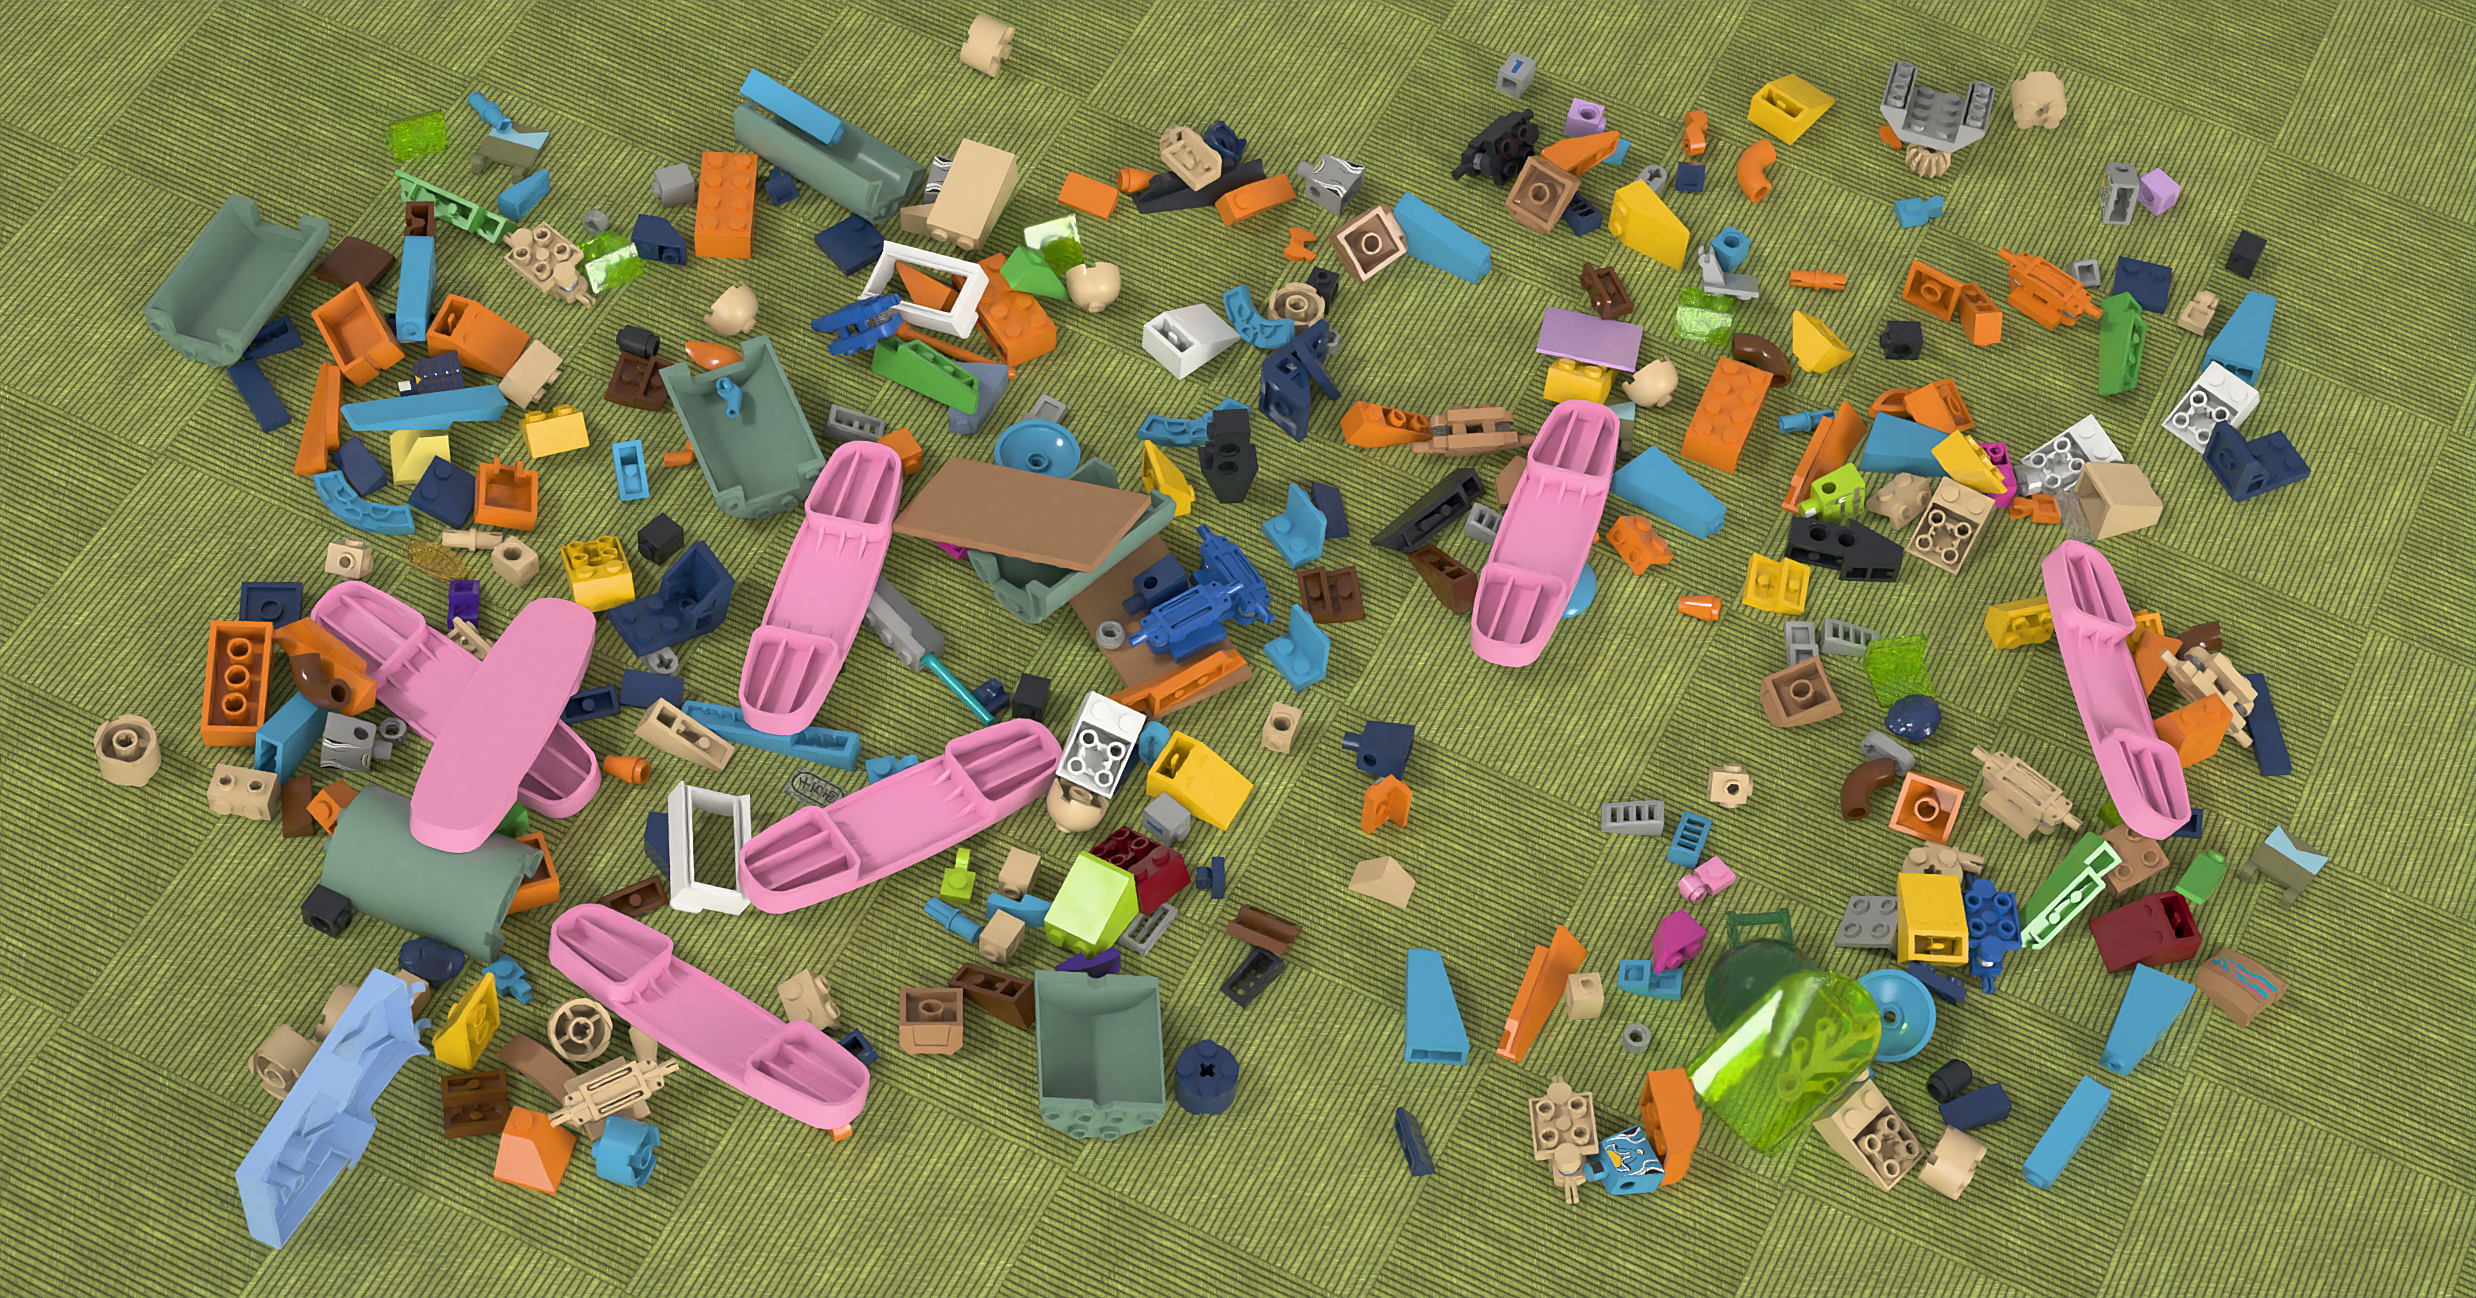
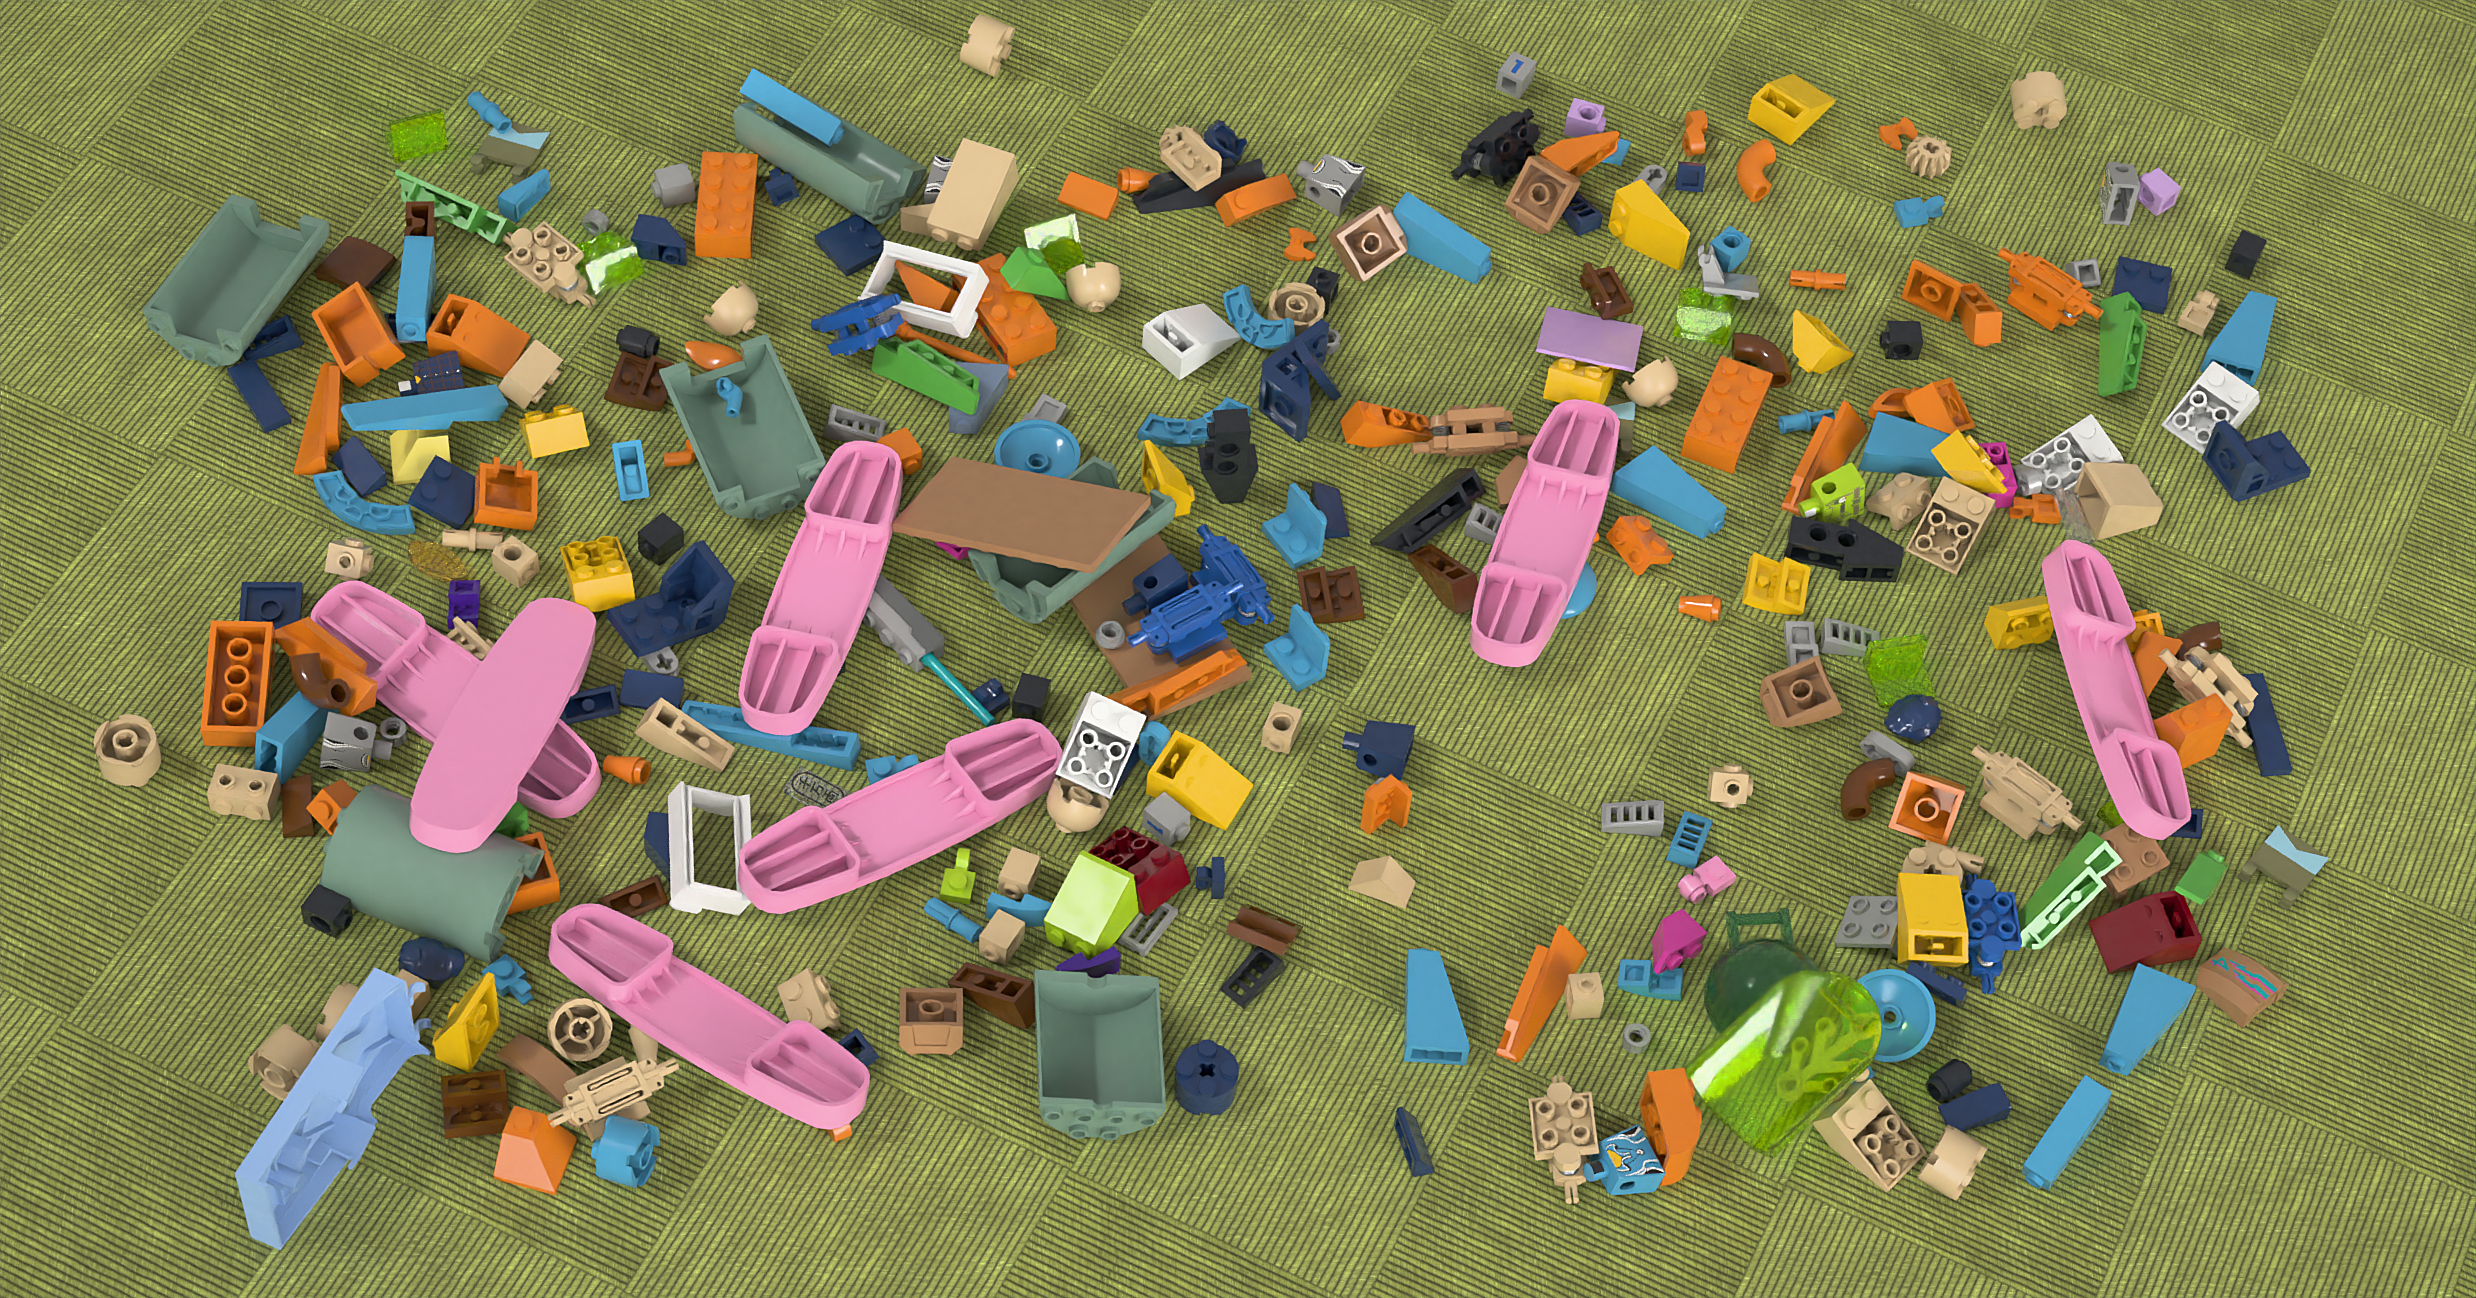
light grey slope [1880,61,1996,153] -> none

